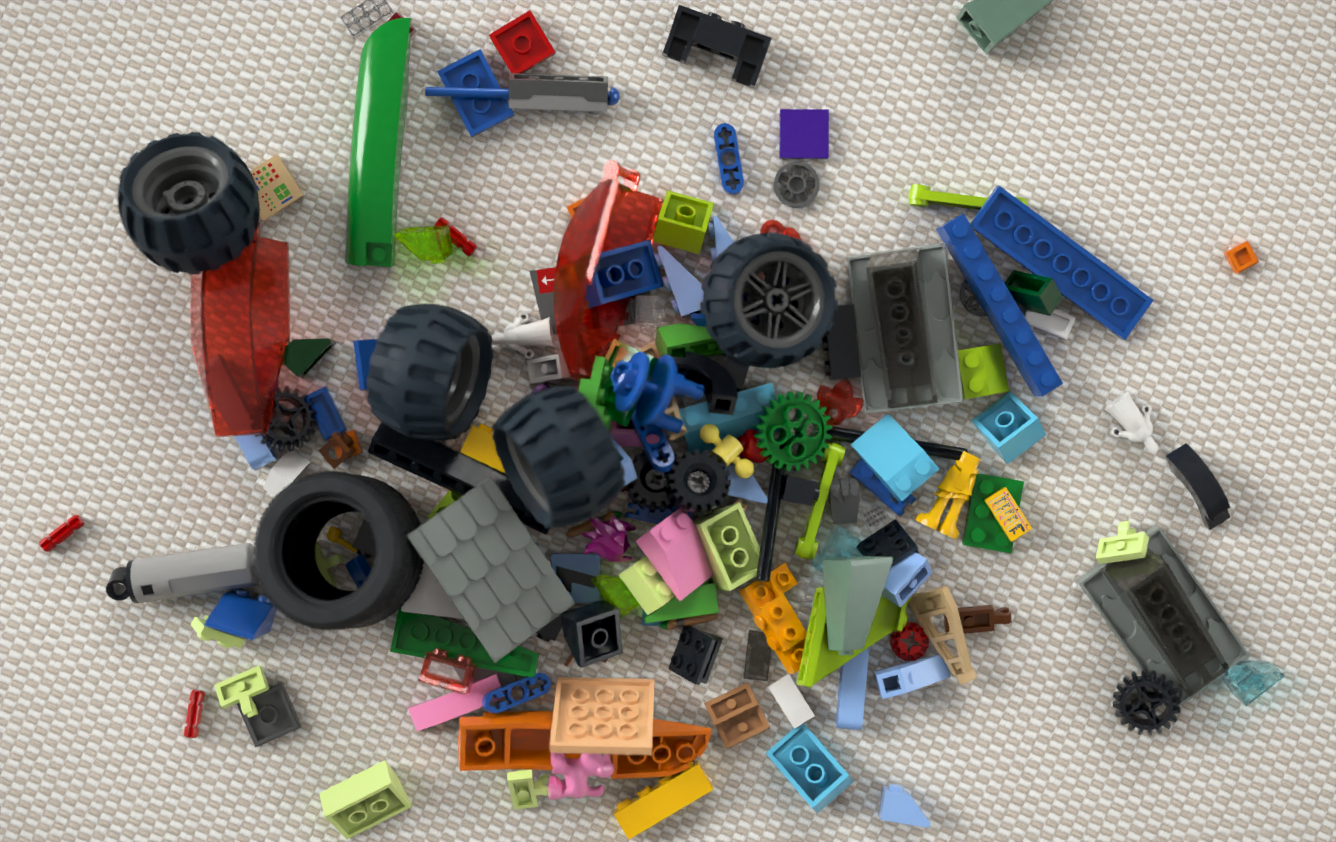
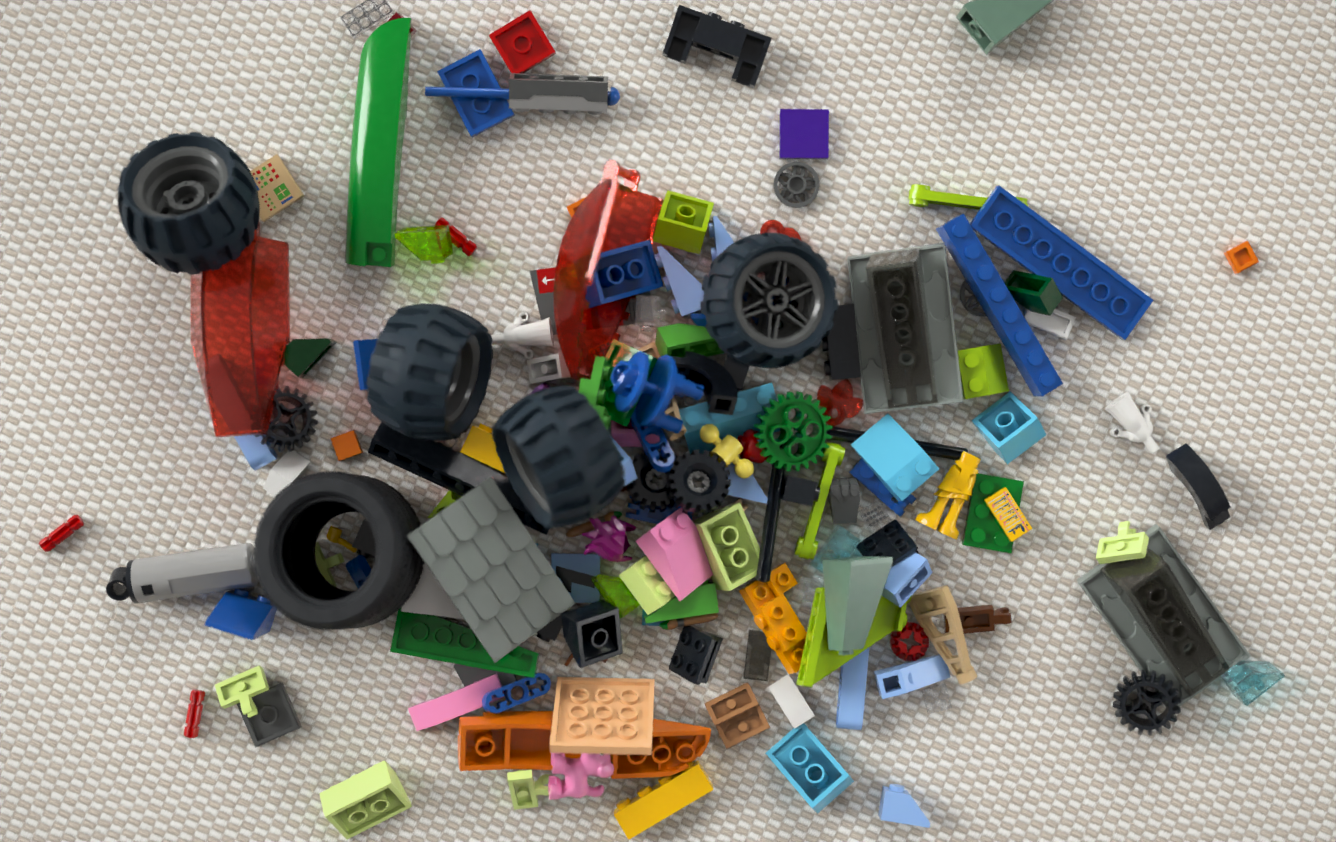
yellowish green plate [191,615,245,649] -> none
blue tile [305,386,348,441] -> none
reddish brown bracket [319,432,357,469] -> none
clear red window [418,648,478,695] -> none
blue beam [714,123,744,195] -> none

